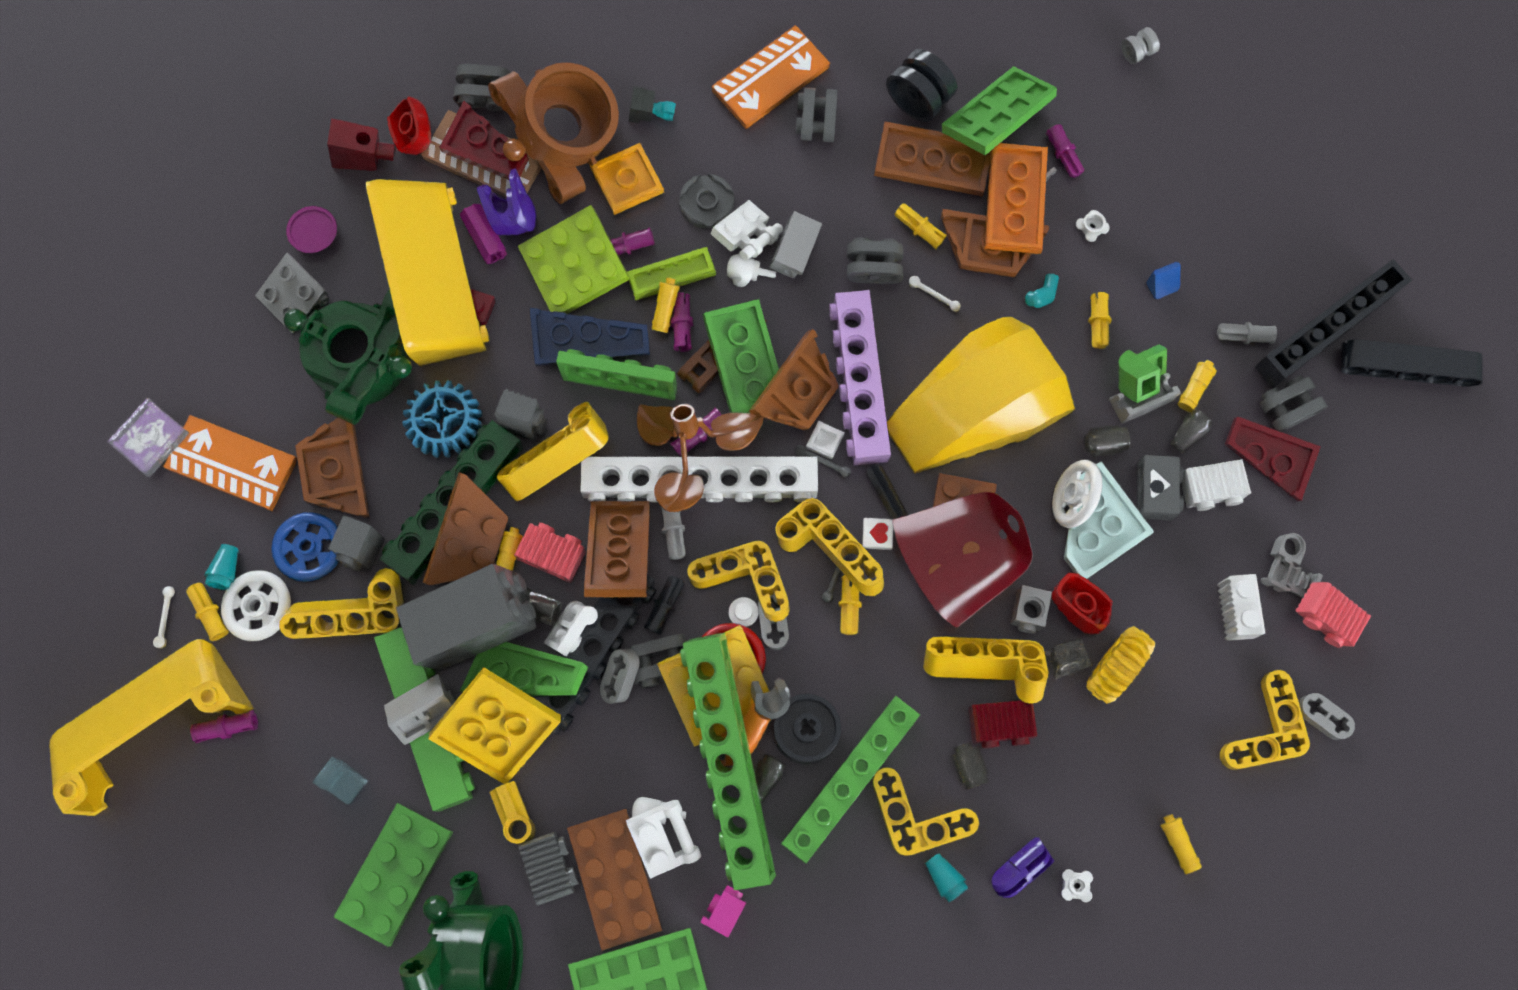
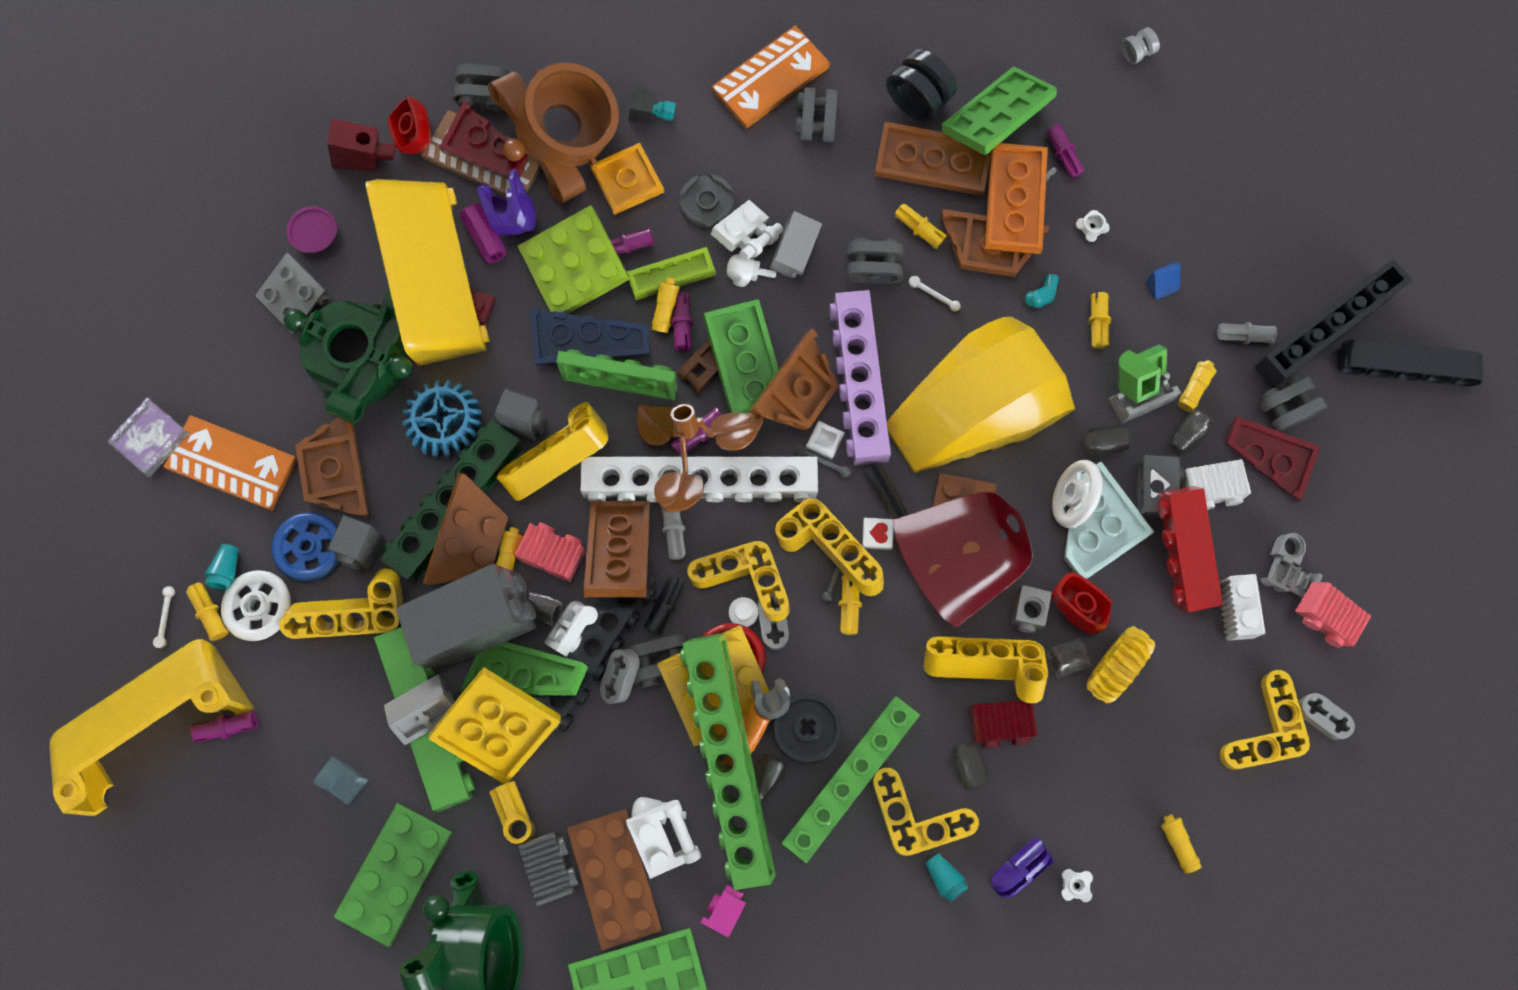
none -> red brick [1157,486,1223,613]

